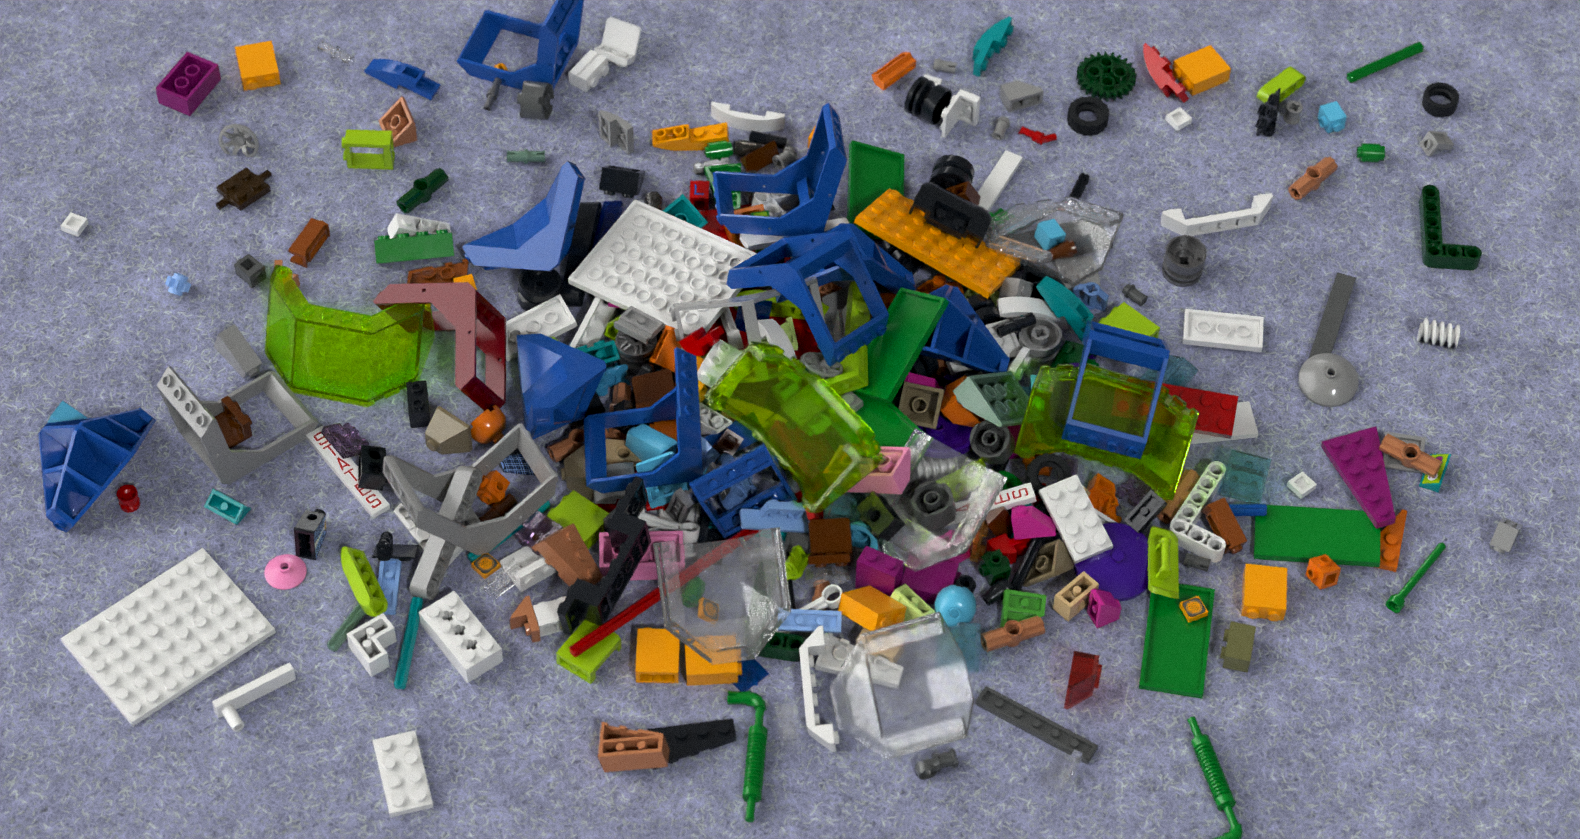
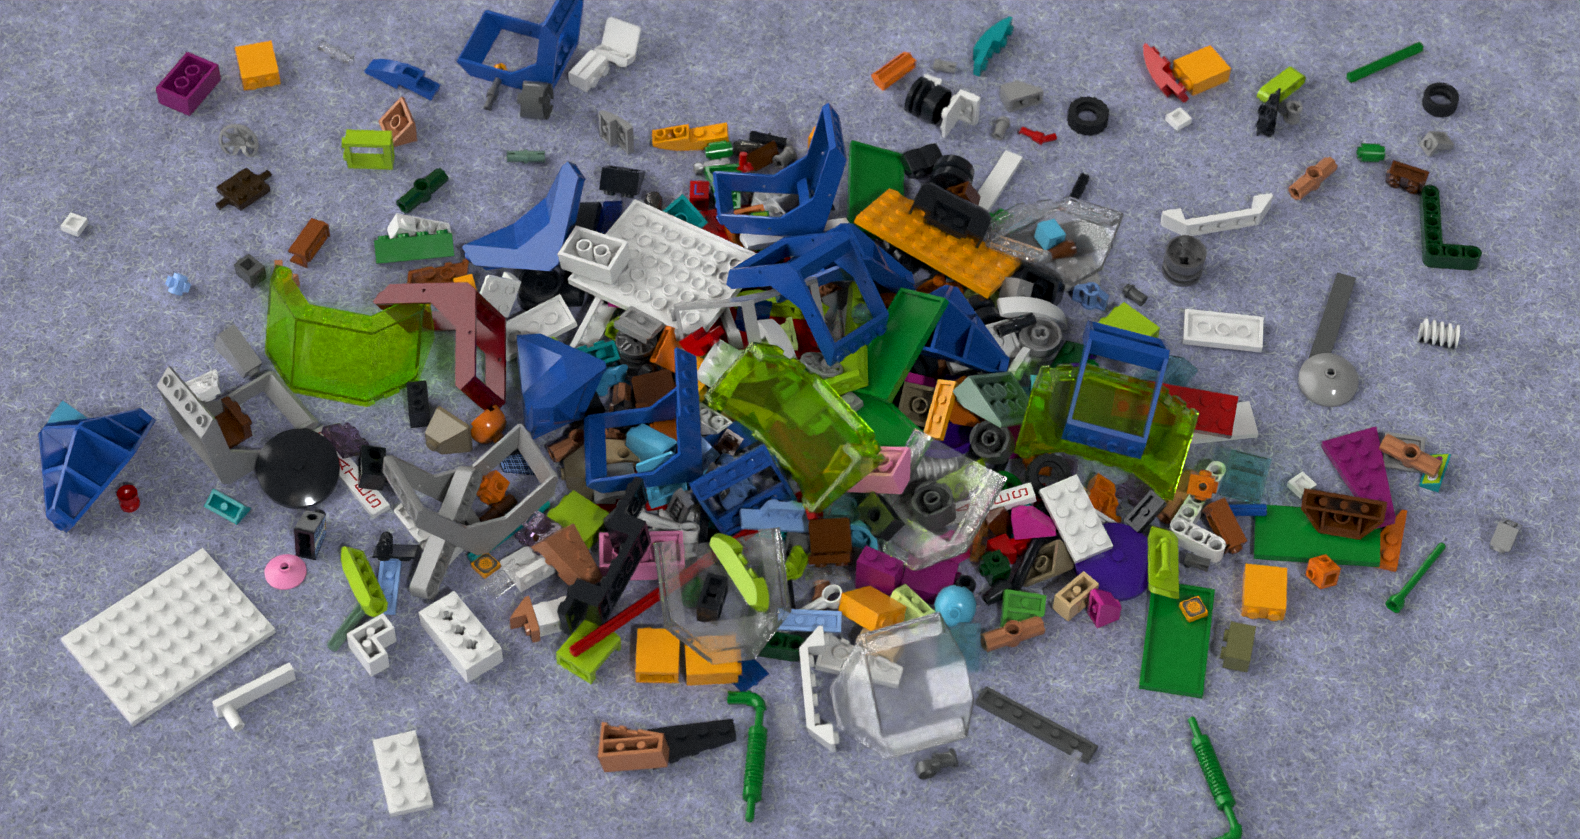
teal axle [394,597,423,690] -> none
white slope [711,102,785,132] -> none
teal slope [1036,276,1094,343] -> none
clear red slope [1064,651,1102,709] -> none
dark green gear [1076,51,1137,102] -> none
medium azure brick [1317,101,1347,133] -> none
none -> white wing [185,369,221,402]
none -> black dish [257,429,340,509]
none -> white bracket [480,272,521,318]
none -> white brick [558,226,631,285]
none -> black brick [697,573,728,625]
none -> lime brick [709,533,769,612]
none -> red piece [737,152,758,174]
none -> clear light blue brick [851,303,873,325]
none -> black brick [900,143,943,179]
none -> light orange plate [923,379,959,441]
none -> orange brick [1187,469,1219,500]
none -> reddish brown wedge [1301,488,1387,540]
none -> reddish brown bracket [1385,160,1430,195]

